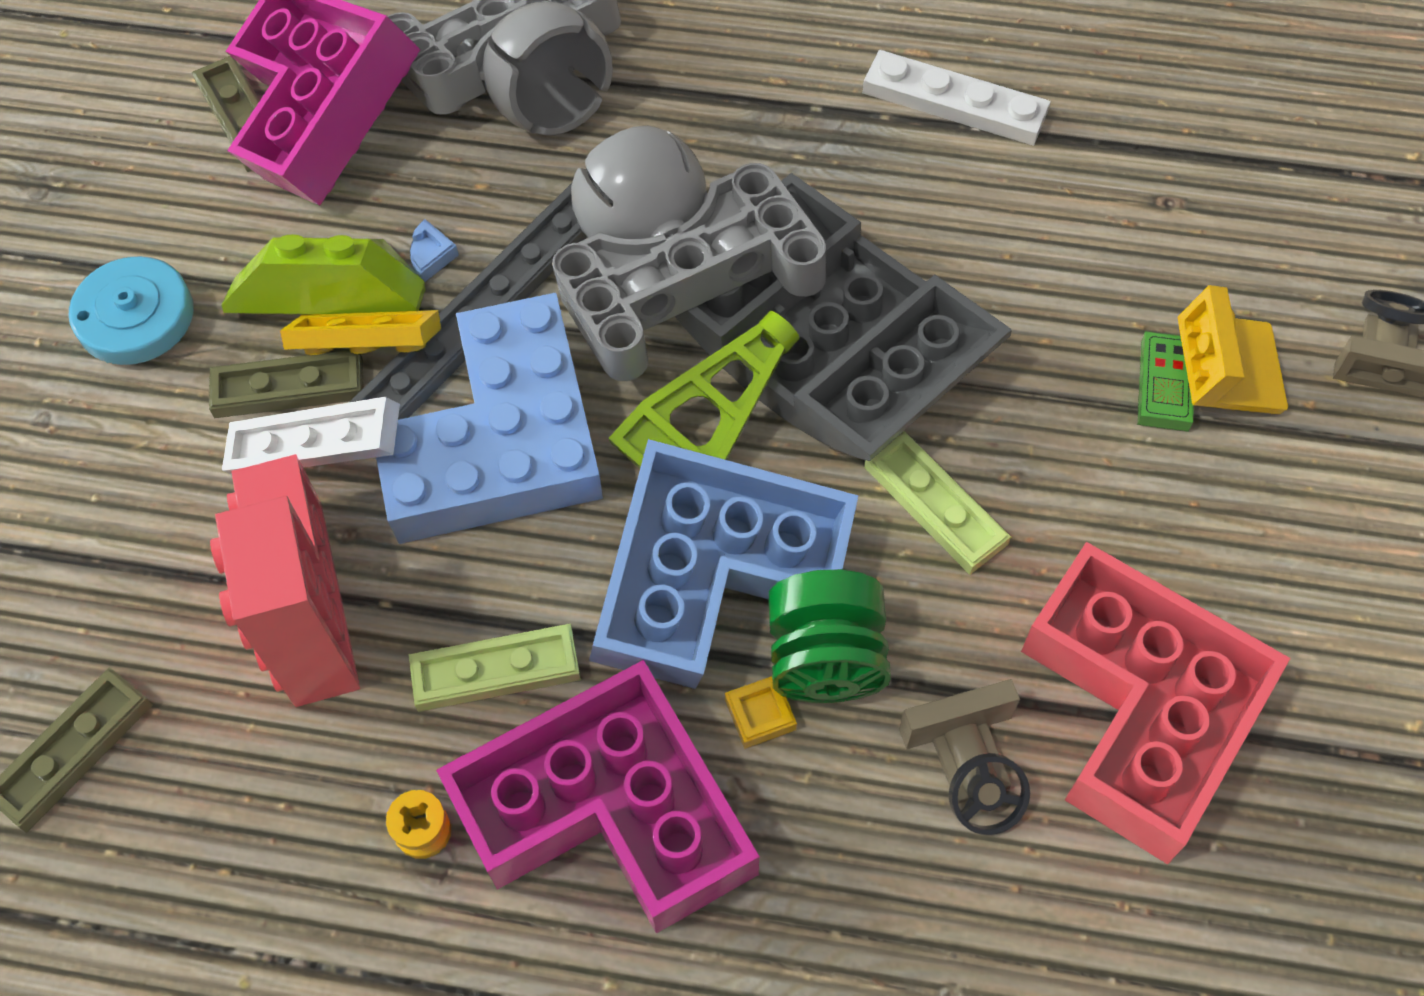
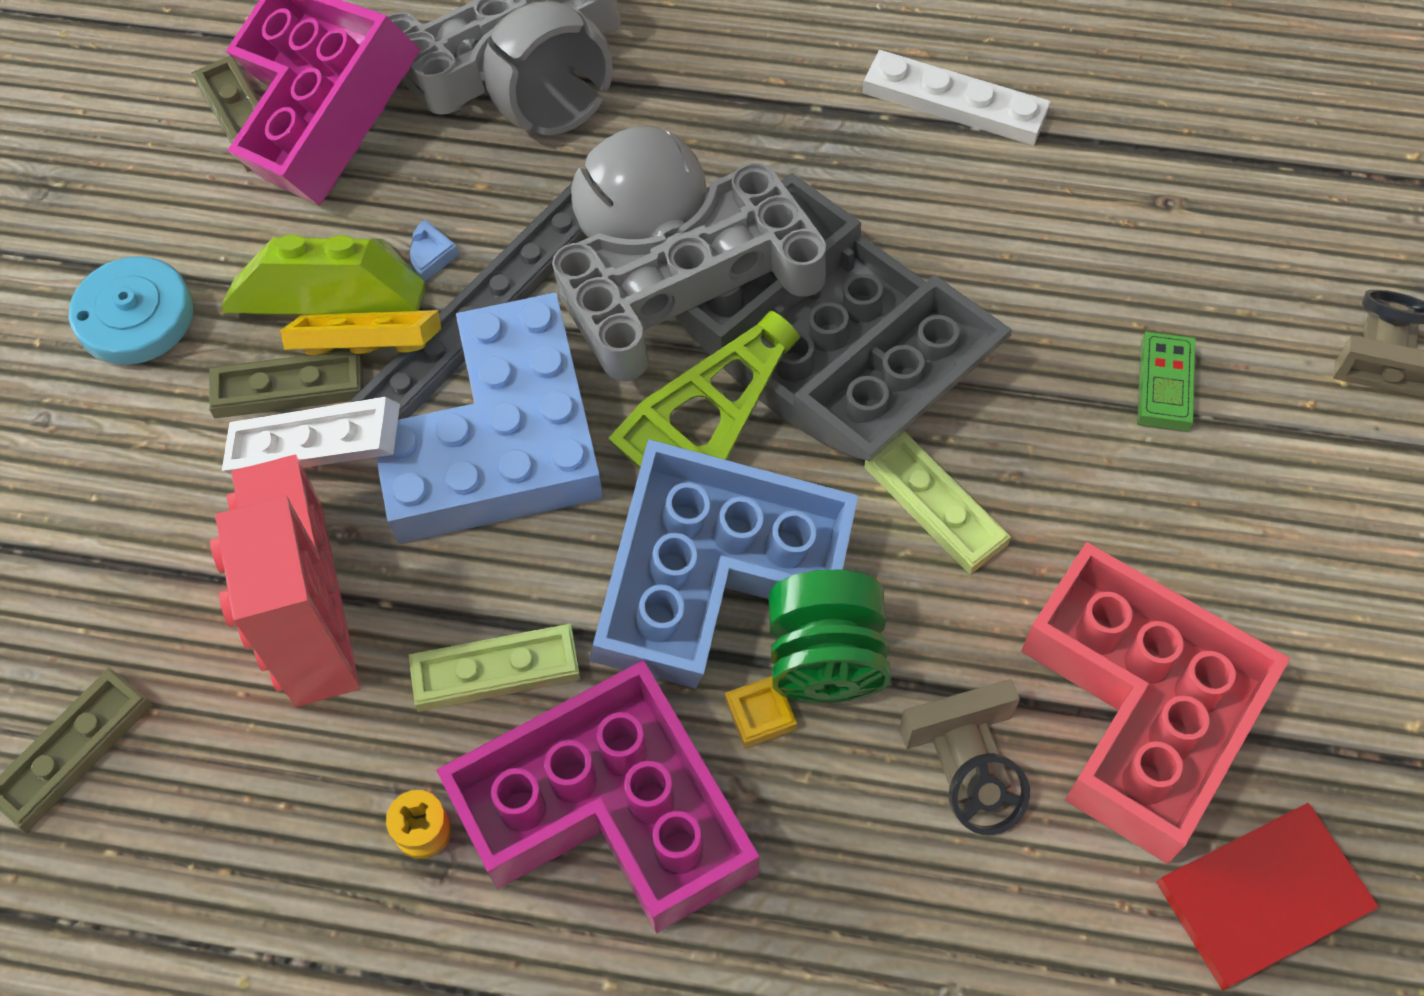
yellow bracket [1177,285,1288,414] -> none
none -> red tile [1156,802,1379,991]

